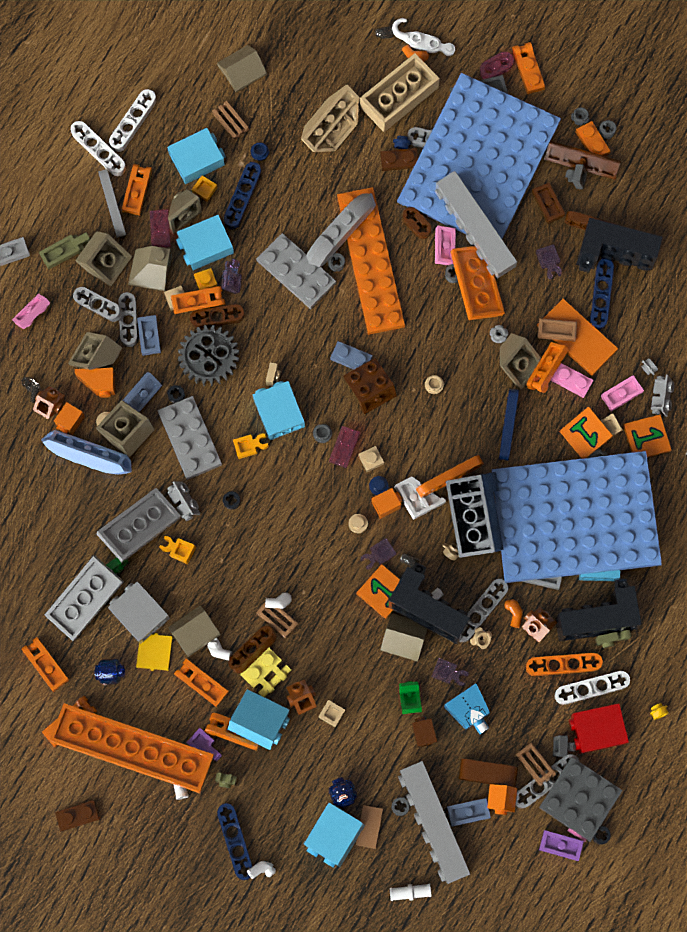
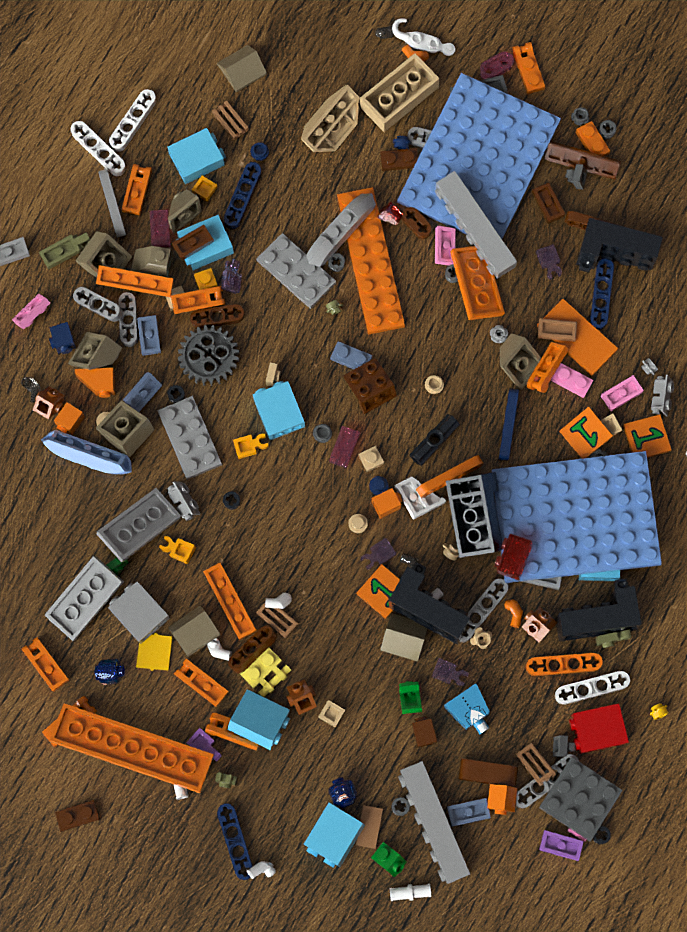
none -> dark blue brick [49,322,76,354]
none -> orange plate [96,265,174,297]
none -> reddish brown plate [172,224,214,260]
none -> orange plate [203,563,256,640]
none -> olive plate [326,299,343,315]
none -> green bracket [371,842,407,877]
none -> clear red slope [377,202,403,225]
none -> black piece [409,414,460,467]
none -> clear red brick [494,534,533,581]

